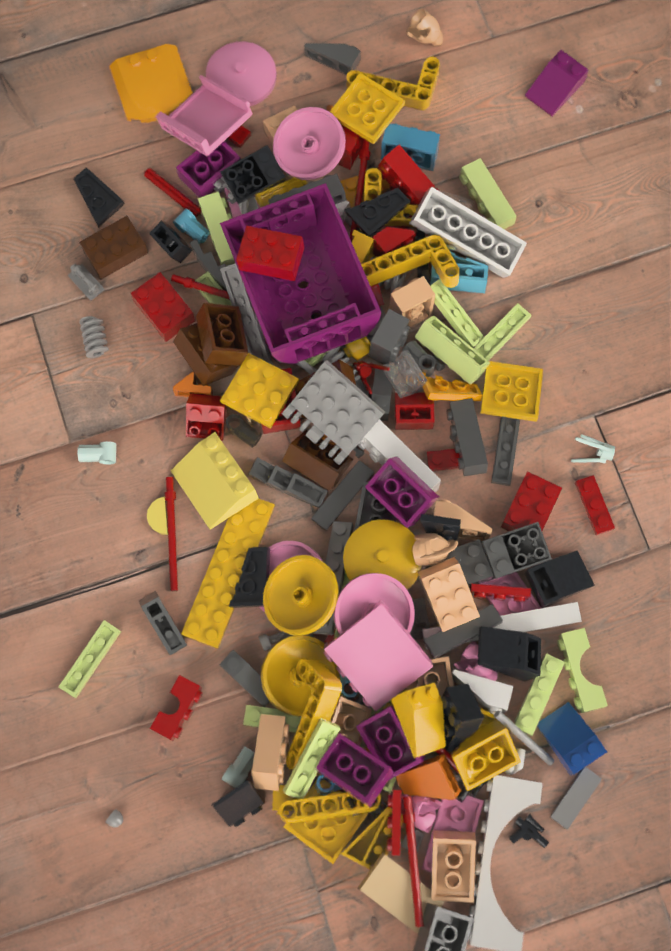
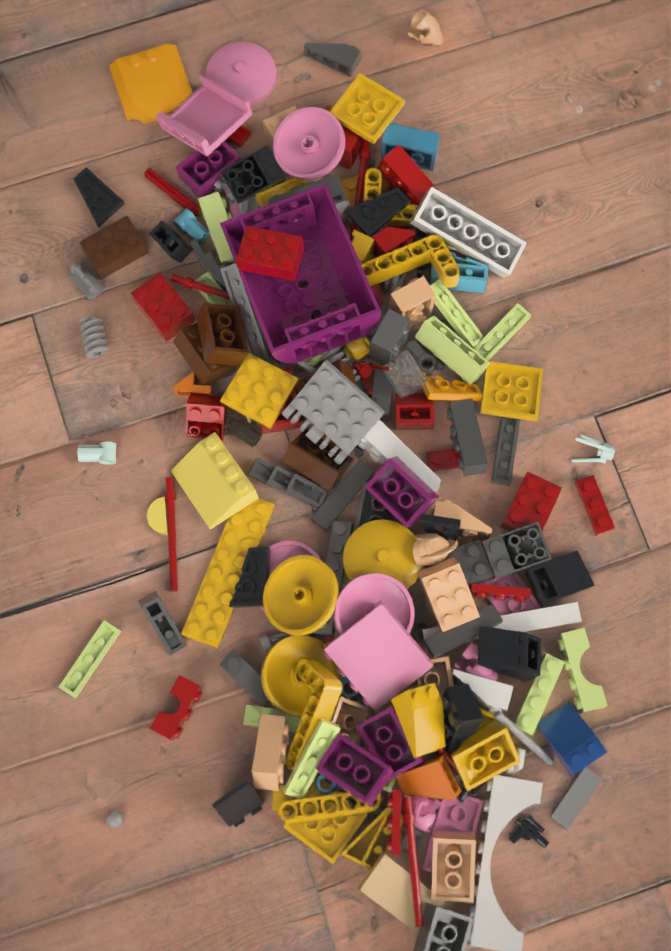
light aqua piece [222,746,255,788] -> none
yellow beam [346,57,440,110] -> none
yellowish green brick [459,158,517,229] -> none
magenta slope [525,49,589,117] -> none

